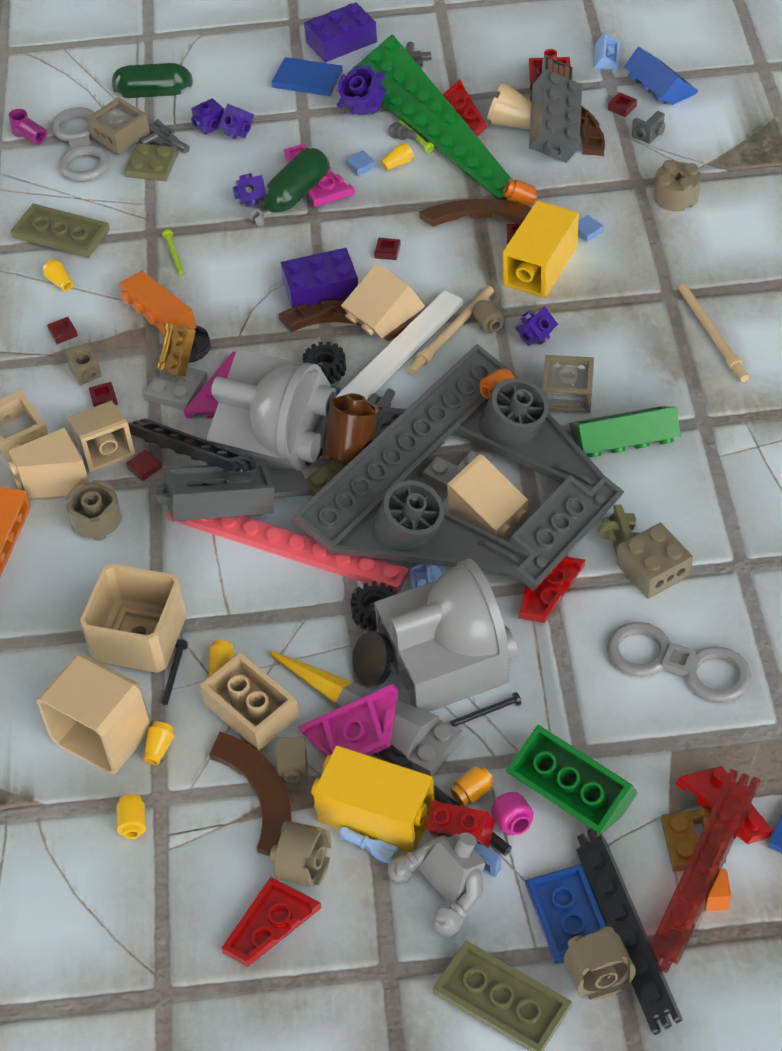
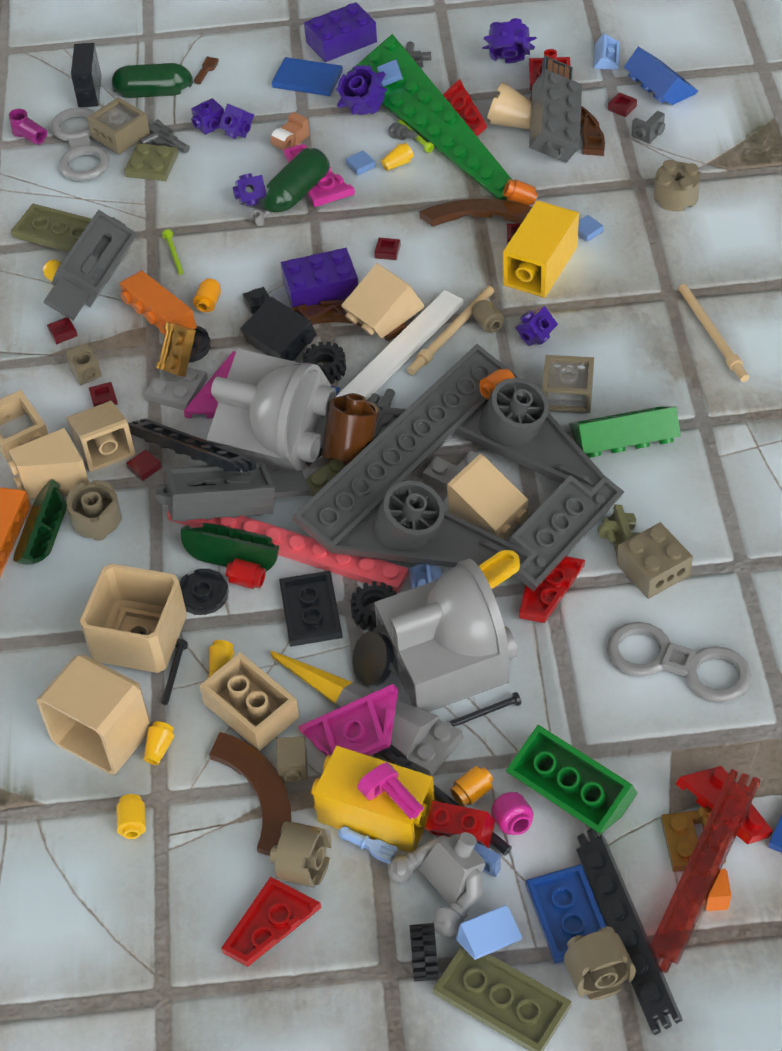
none -> dark green brick [13,479,67,565]
none -> dark grey piece [43,209,137,321]
none -> black brick [71,43,102,107]
none -> black tile [179,569,229,615]
none -> dark green brick [181,523,279,572]
none -> light orange brick [193,278,221,312]
none -> reddish brown piece [194,56,219,84]
none -> red brick [225,558,266,589]
none -> black brick [240,296,317,361]
none -> black plate [243,287,270,314]
none -> nougat leg [270,112,310,151]
none -> black tile [279,570,343,647]
none -> dark pink piece [357,762,424,819]
none -> medium blue tile [377,60,403,86]
none -> black tyre [409,923,439,982]
none -> light blue slope [456,905,522,960]
none -> yellow tile [479,550,520,589]
none -> dark purple brick [482,18,537,63]

